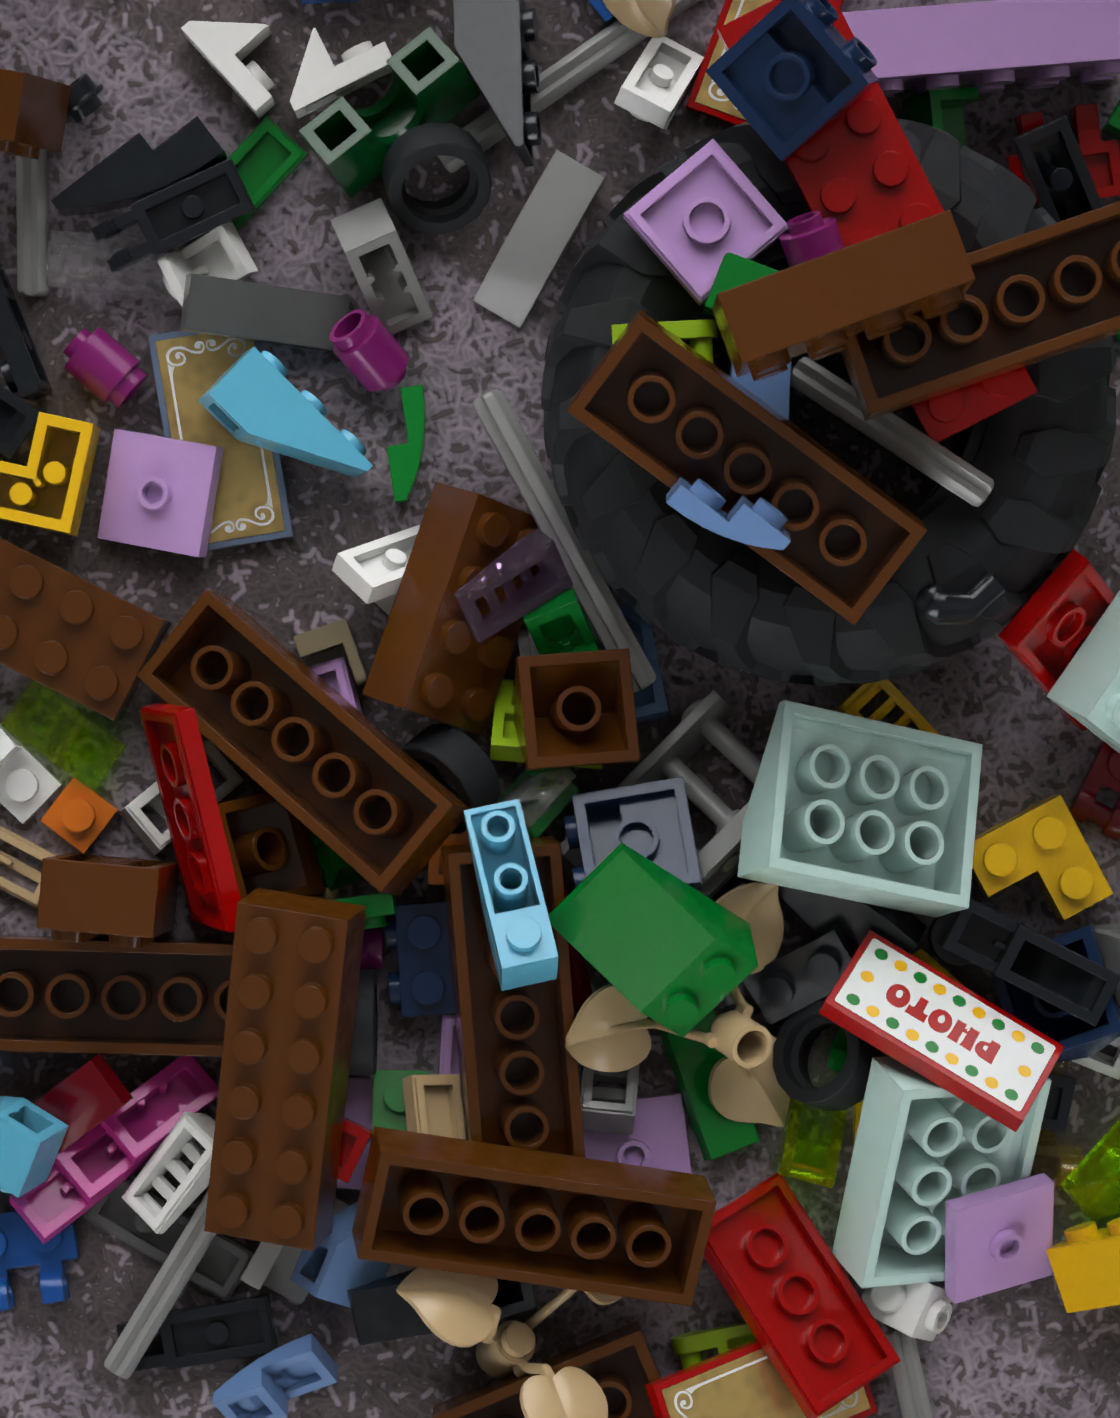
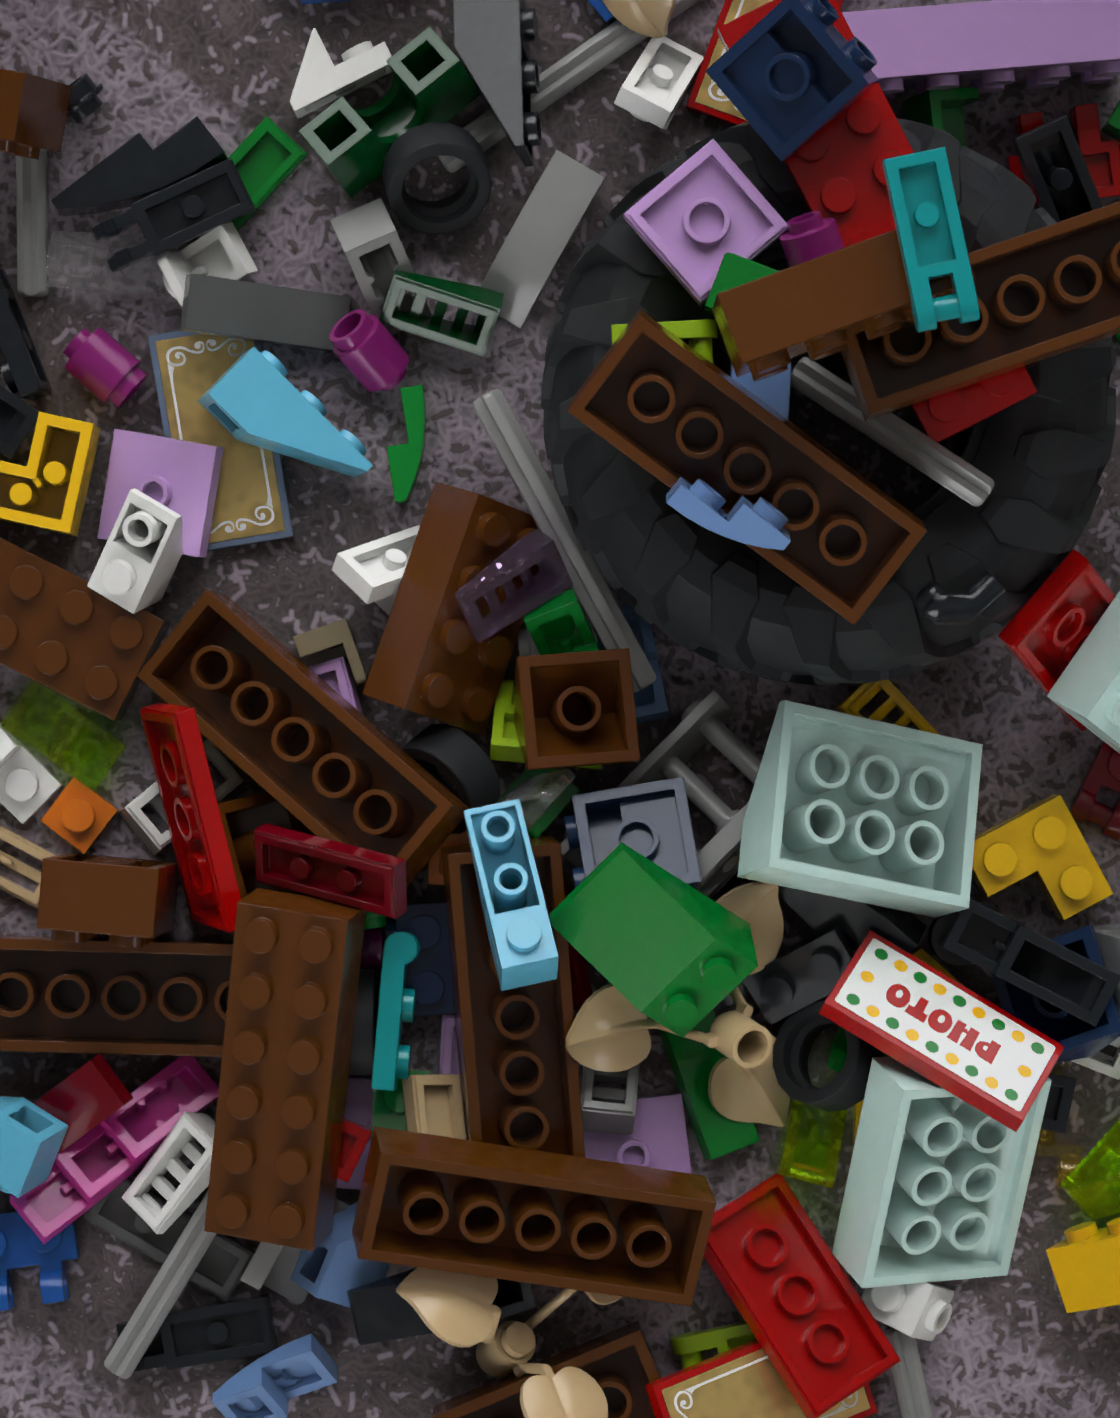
white slope [181,21,275,119] -> none
lavender plate [945,1173,1054,1304] -> none
none -> white slope [87,488,183,614]
none -> dark red tile [254,823,407,919]
none -> teal plate [371,931,421,1091]
none -> dark green slope [379,270,504,357]
none -> teal plate [882,147,980,333]

